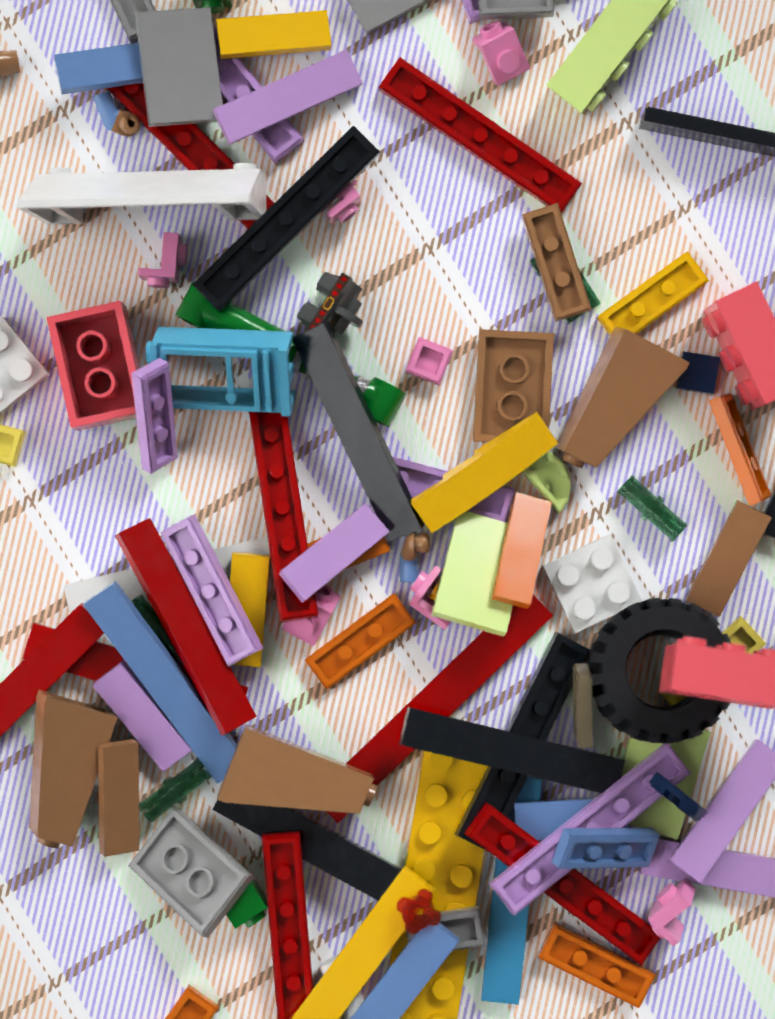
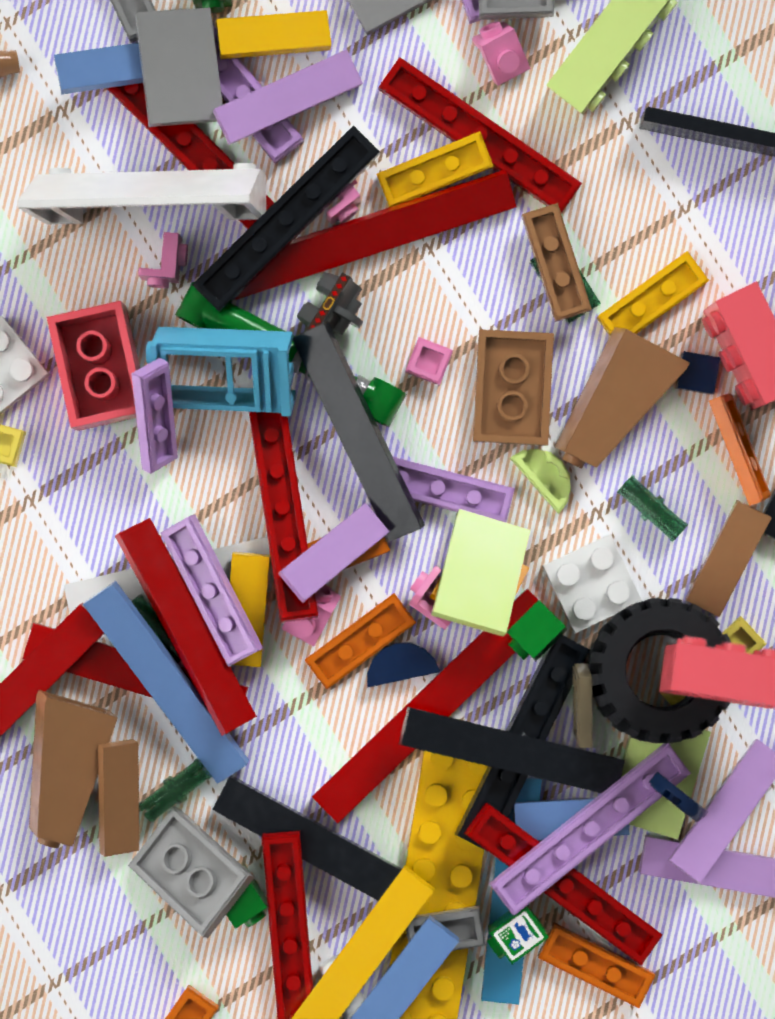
arm [92,90,140,137] -> none
lavender tile [92,660,192,772] -> none
medium nougat slope [217,725,377,814] -> none
clear red plate [397,889,441,934] -> none
arm [399,531,430,582] -> none
yellow slope [411,411,558,533] -> none
tile [491,492,552,609] -> none
medium blue tile [552,828,660,869] -> none
bright pink bracket [648,878,696,946] -> none
none -> red tile [234,169,517,300]
none -> dark blue tile [367,643,440,688]
none -> yellow tile [376,131,494,207]
none -> brick [487,905,549,964]
none -> green brick [507,600,567,662]

